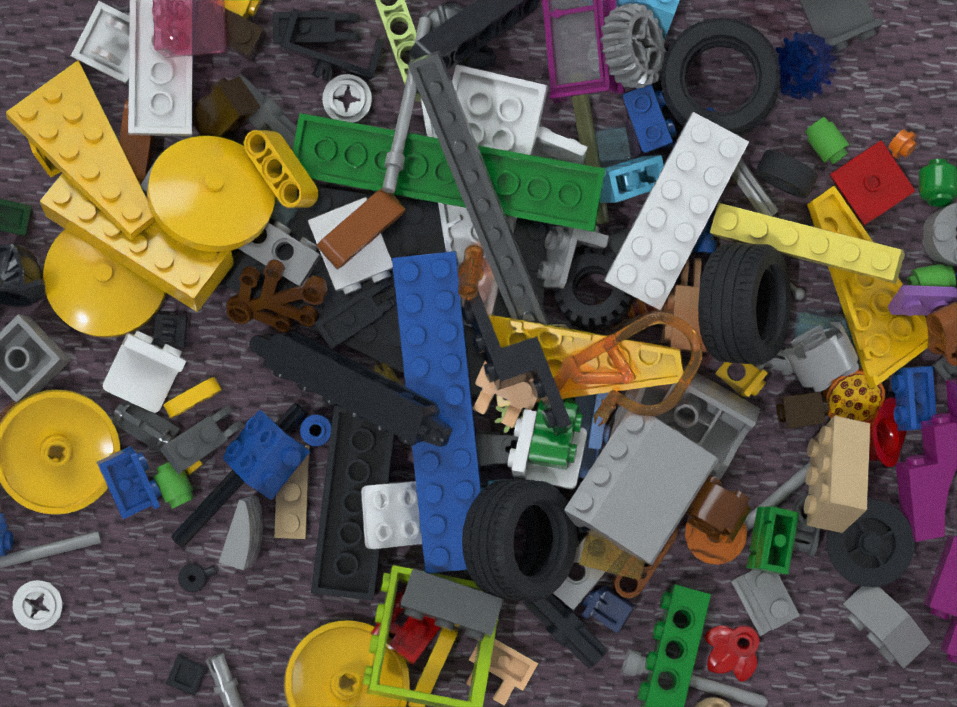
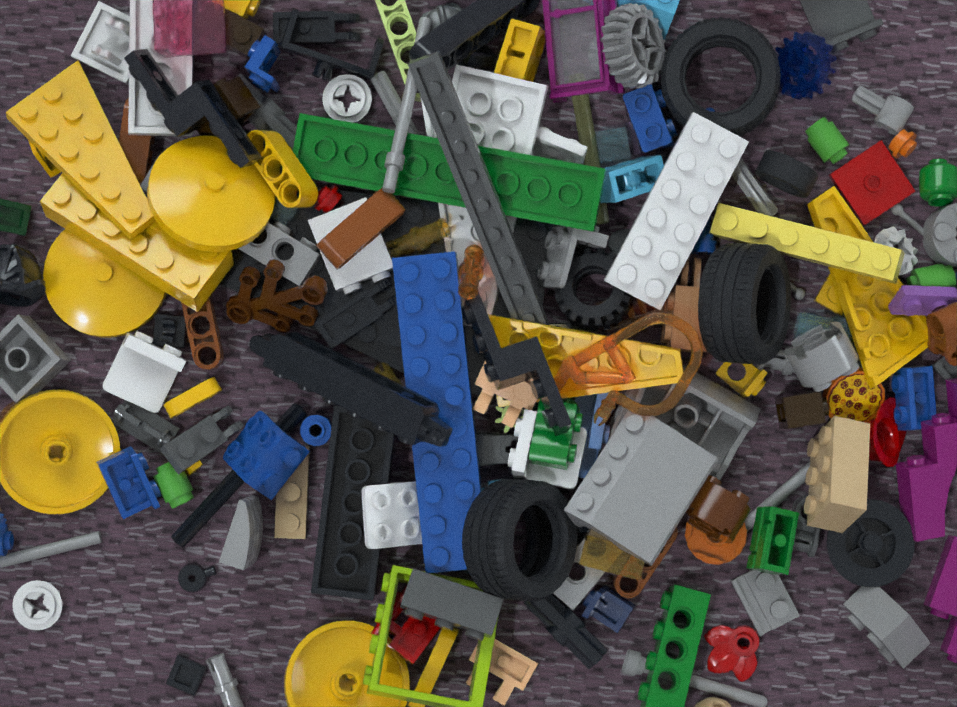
none -> black bracket [124,49,262,168]
none -> dark orange beam [181,294,224,370]
none -> blue bracket [245,35,281,93]
none -> red plate [314,184,342,213]
none -> light grey axle [371,71,420,135]
none -> clear yellow pin [386,218,451,258]
none -> yellow brick [494,19,546,82]
none -> yellow plate [813,274,844,316]
none -> light grey axle [851,86,914,136]
none -> white gear [874,226,918,275]
none -> light grey hinge [891,203,924,236]

